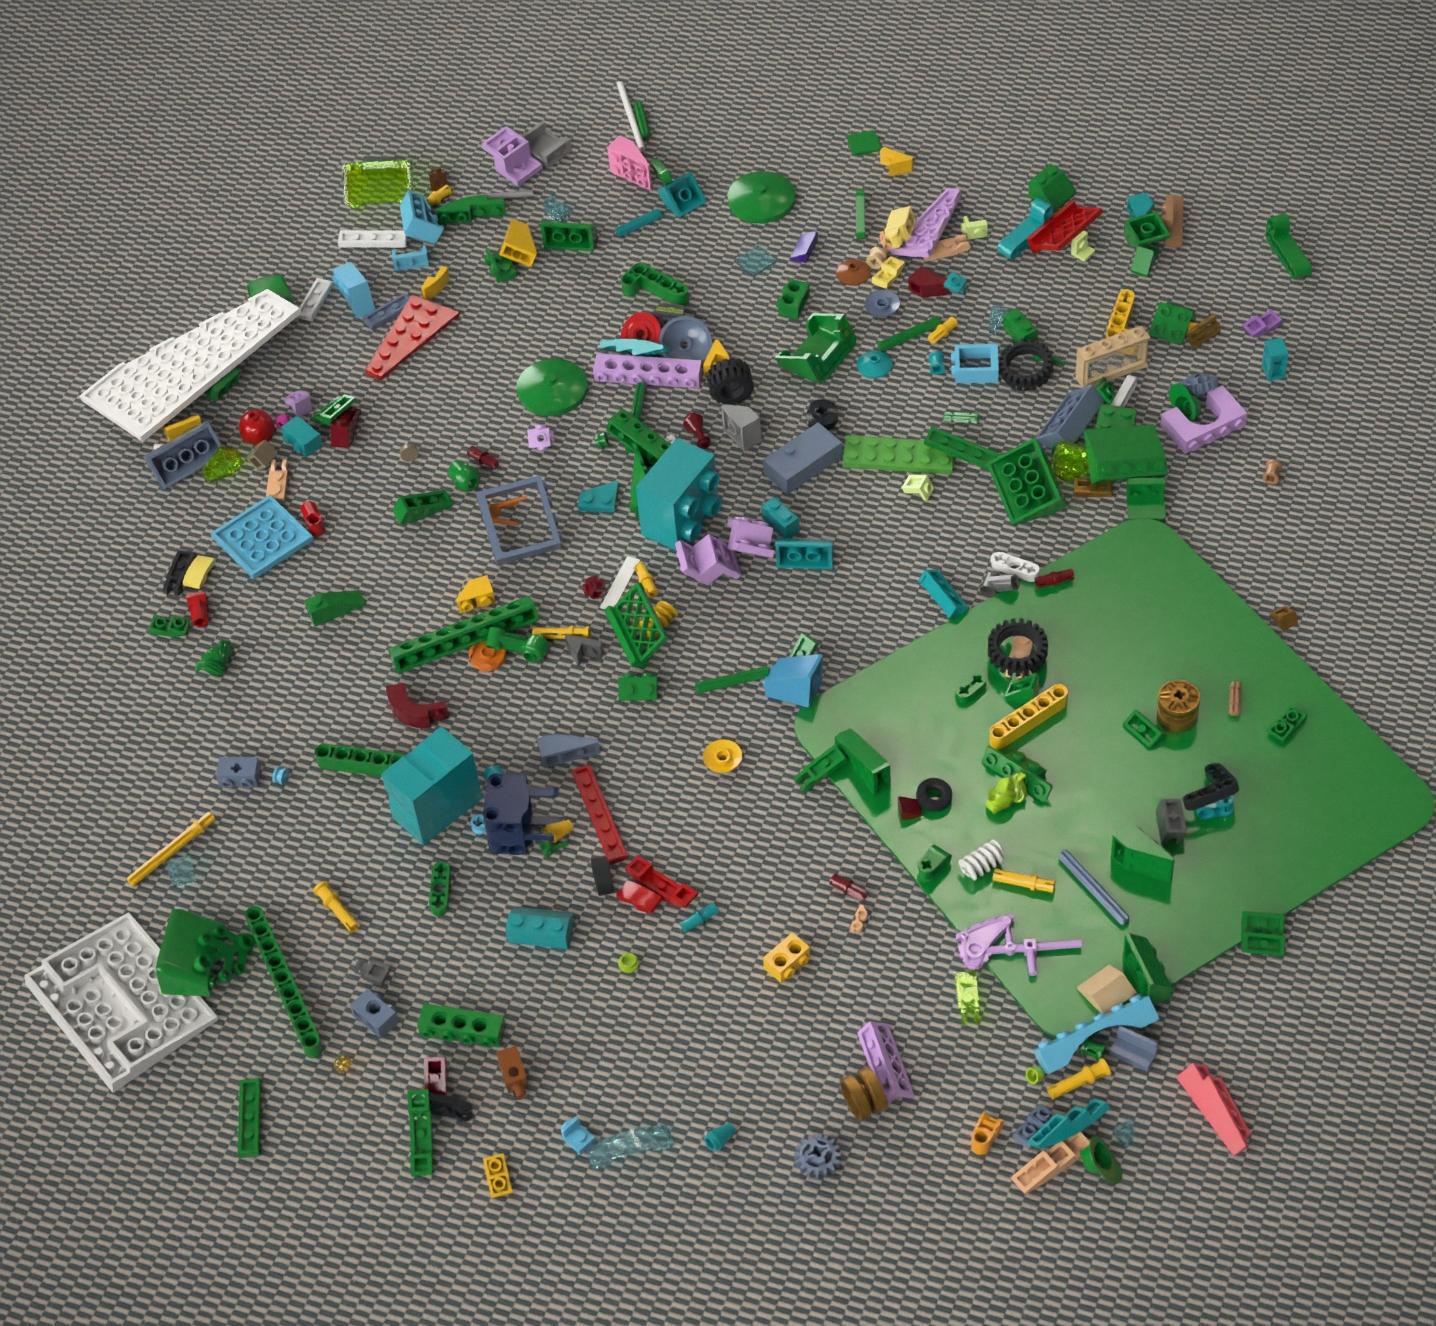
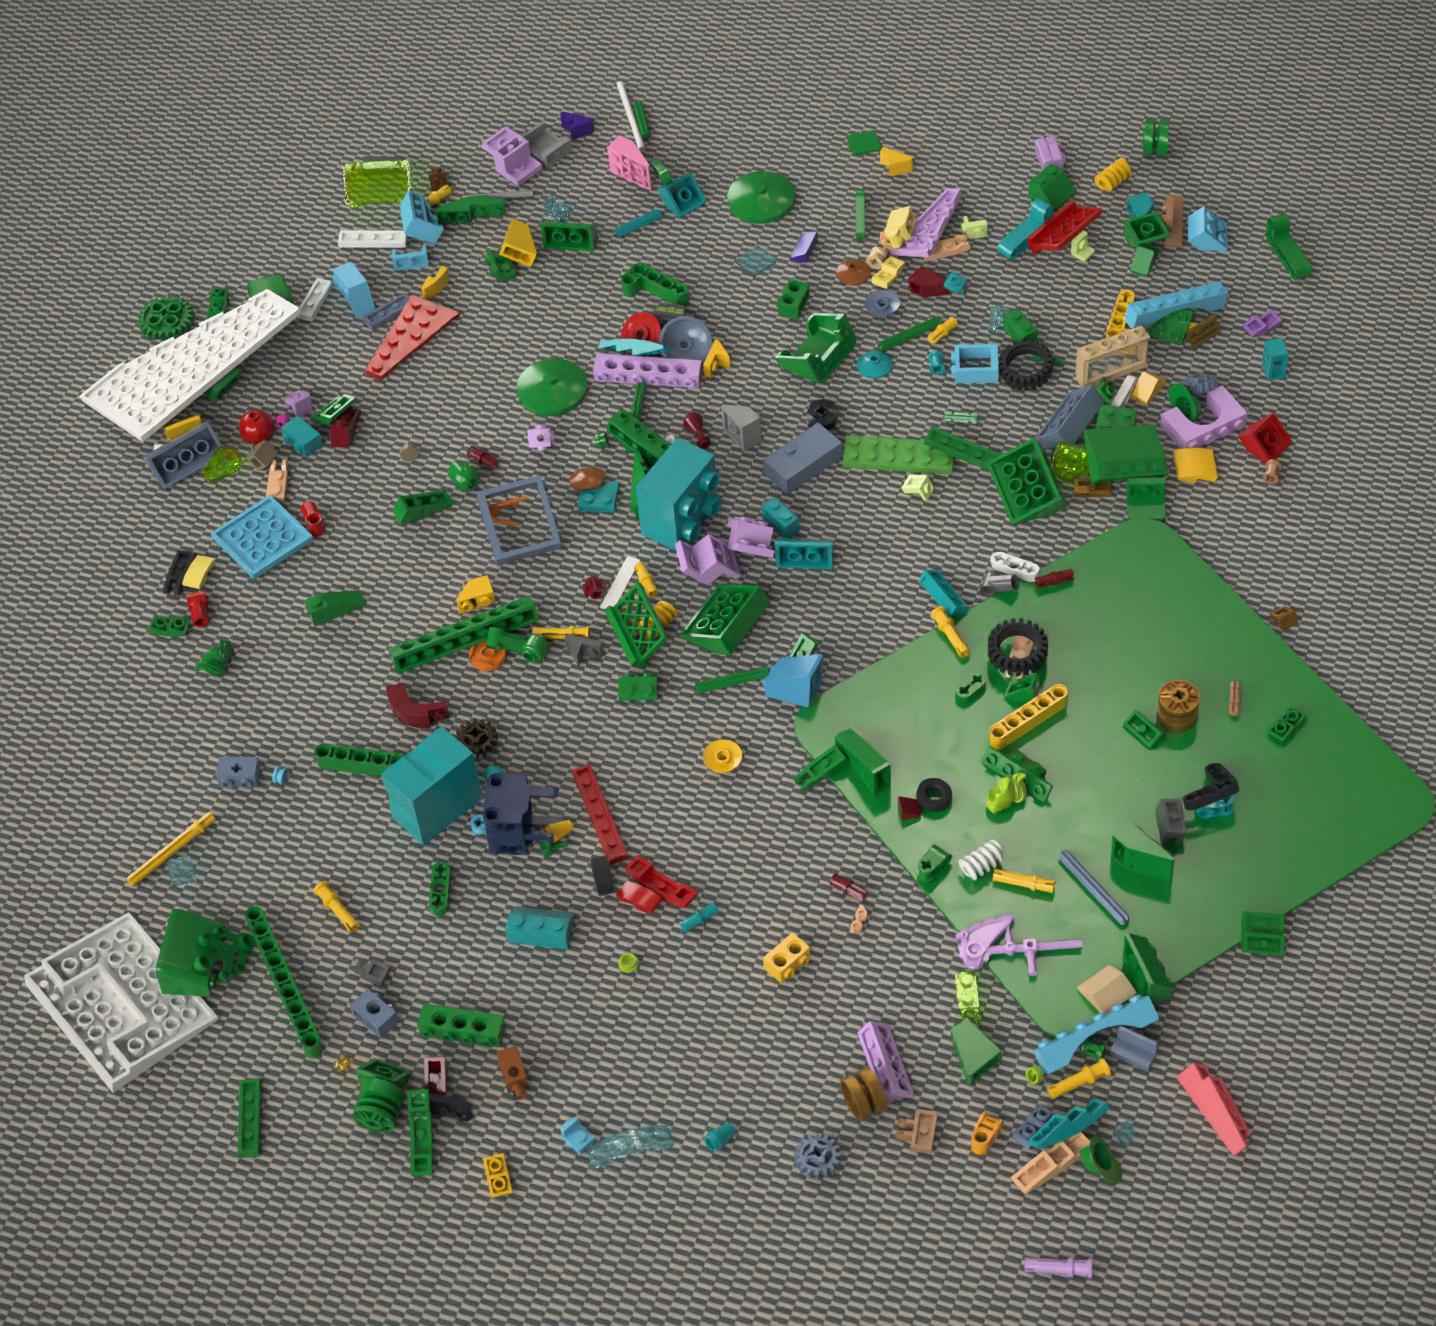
sand blue slope [537,734,600,768] -> none
black tyre [706,358,754,405] -> none
none -> green gear [137,295,194,341]
none -> green slope [207,288,229,318]
none -> green wheel [352,1079,405,1133]
none -> green slope [356,1058,412,1090]
none -> dark brown gear [455,718,498,758]
none -> dark purple slope [560,111,595,140]
none -> dark orange dish [569,467,605,492]
none -> green slope [679,584,770,655]
none -> medium nougat hinge [895,1109,938,1154]
none -> yellow pin [930,606,971,658]
none -> slope [951,1018,1001,1086]
none -> lavender pin [1025,1257,1092,1278]
none -> lavender brick [1035,136,1066,170]
none -> yellow piece [1094,158,1132,192]
none -> medium azure arch [1124,281,1229,329]
none -> yellow slope [1132,371,1167,405]
none -> green wheel [1142,119,1169,157]
none -> yellow slope [1173,448,1218,483]
none -> medium azure slope [1188,207,1228,251]
none -> red slope [1238,413,1293,462]

